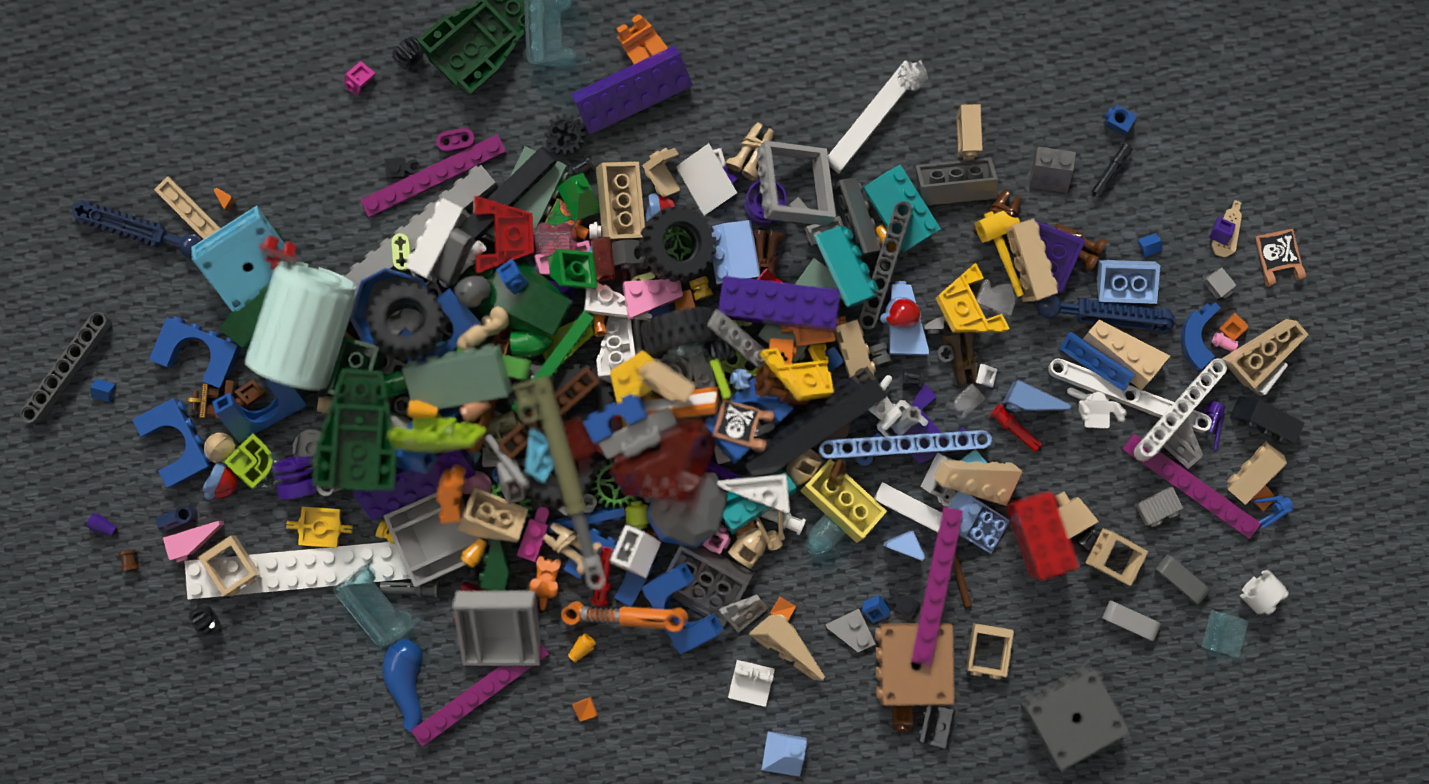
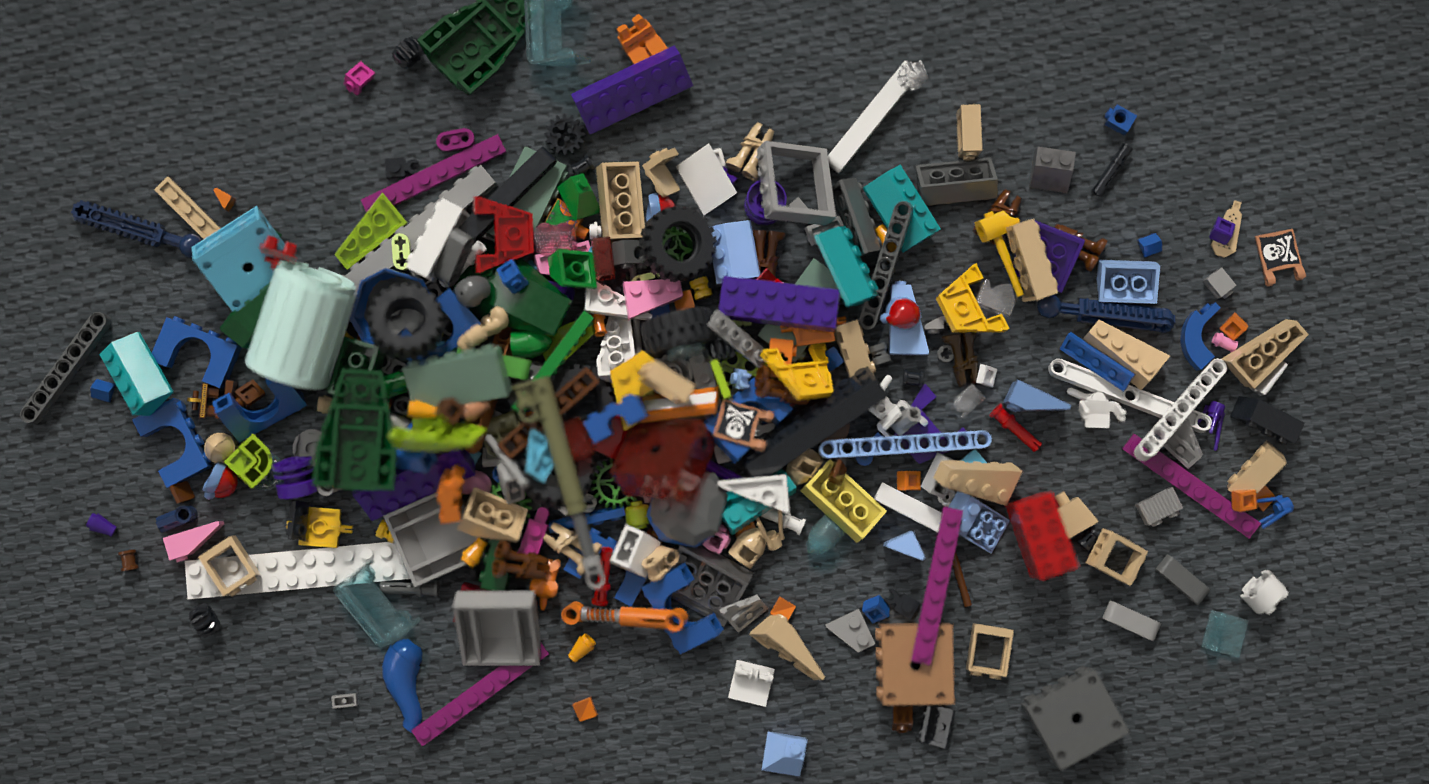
light grey bracket [599,406,677,458] -> none
none -> slope [99,332,173,416]
none -> reddish brown slope [169,481,195,504]
none -> black hinge [286,500,310,541]
none -> light grey piece [331,693,359,708]
none -> lime wing [335,192,407,270]
none -> reddish brown brick [434,397,466,425]
none -> reddish brown piece [492,540,549,579]
none -> tan piece [642,545,679,582]
none -> orange slope [897,471,921,490]
none -> orange slope [1231,490,1257,512]

